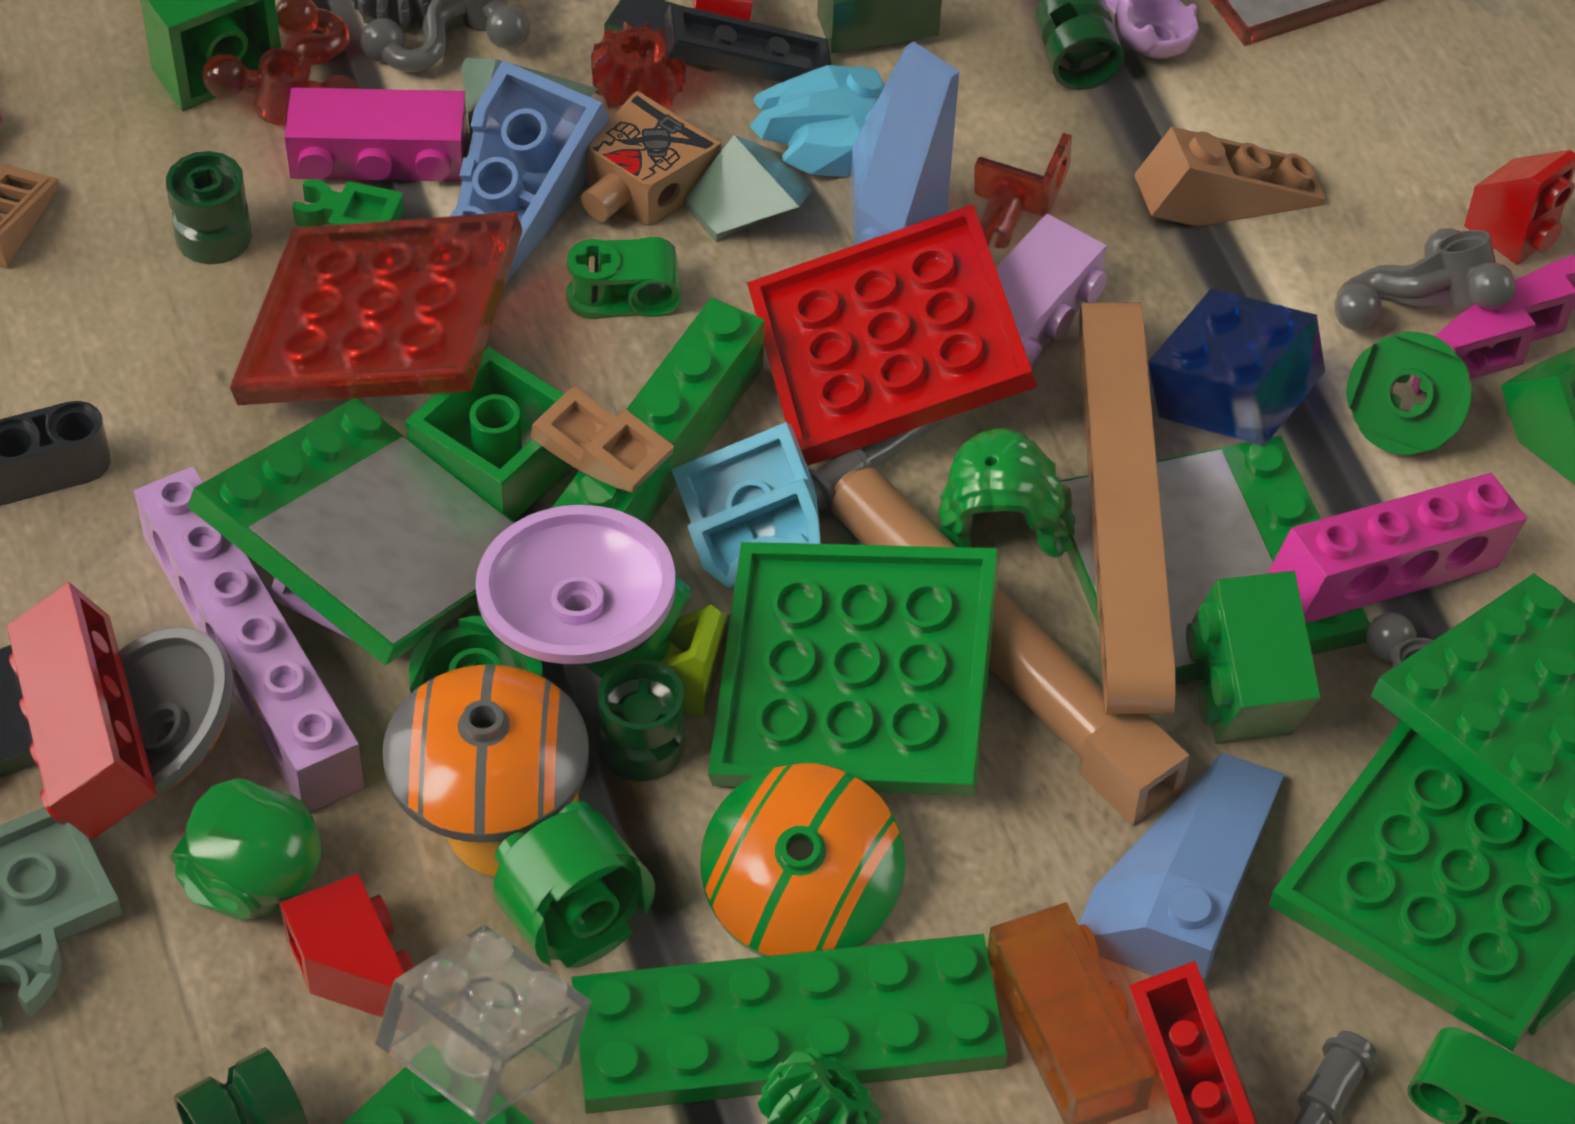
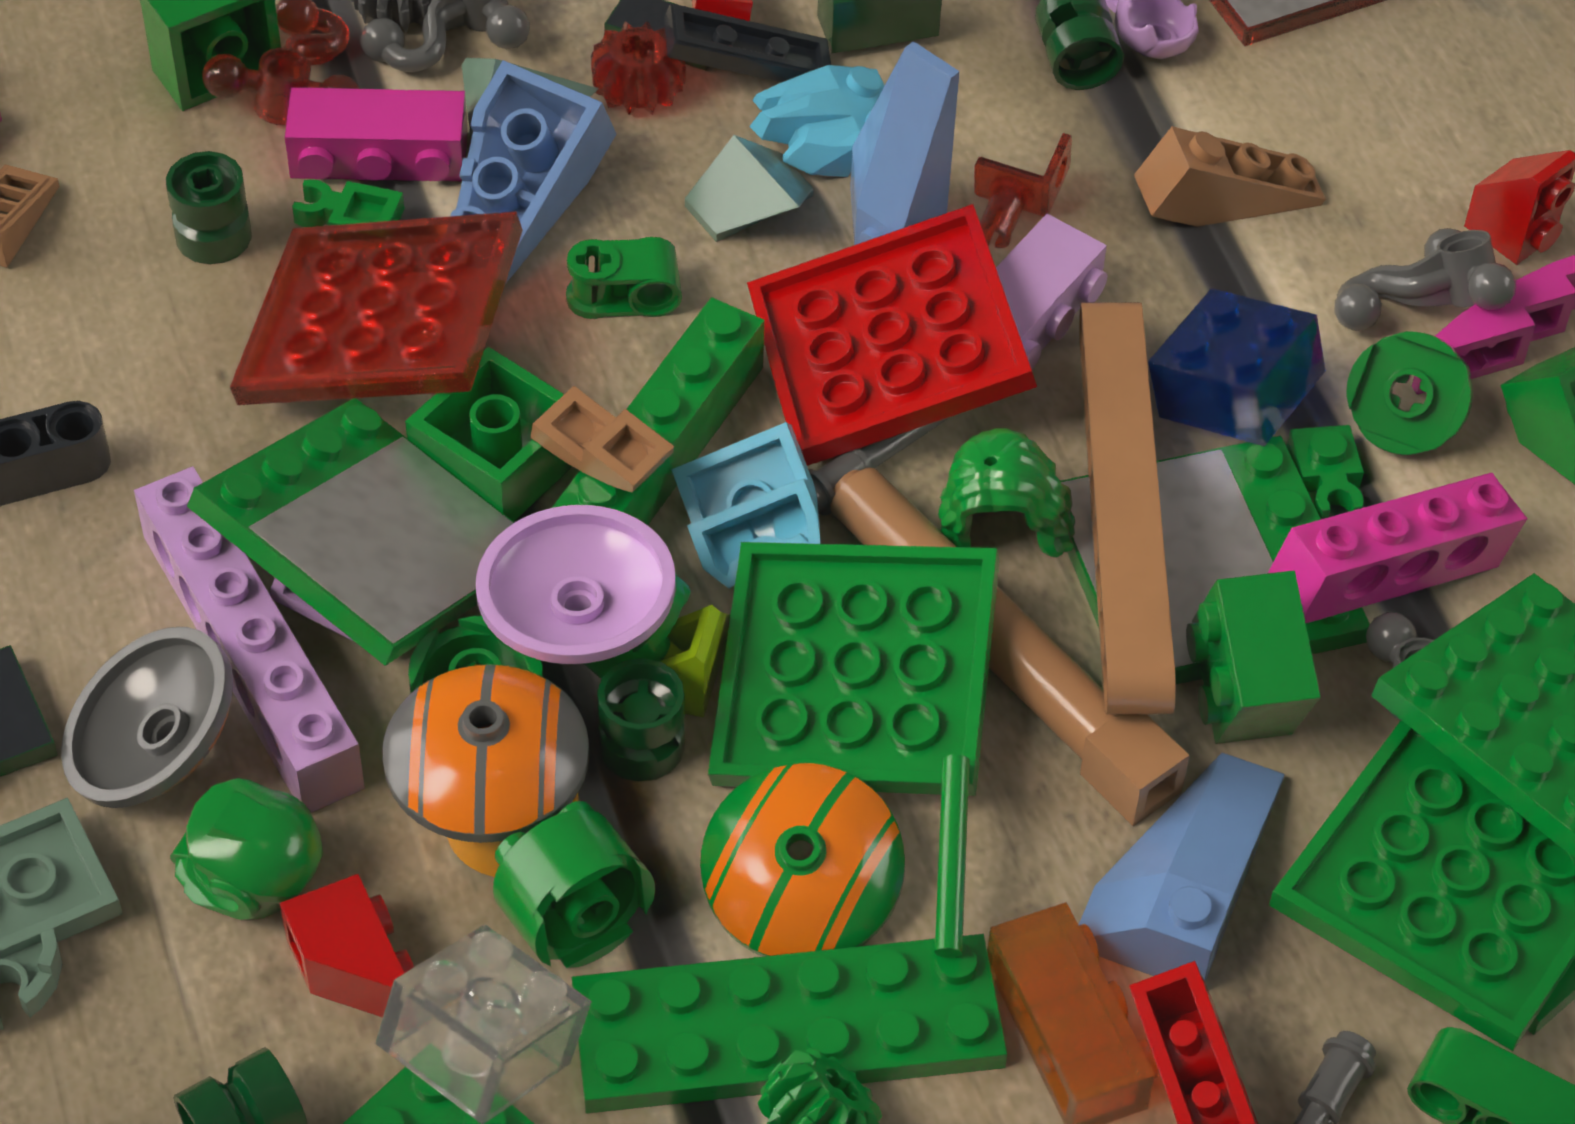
brick [7,582,157,840] -> none
medium nougat torso [581,91,721,225] -> none
none -> green bar [935,755,970,958]
none -> green plate [1287,425,1364,519]

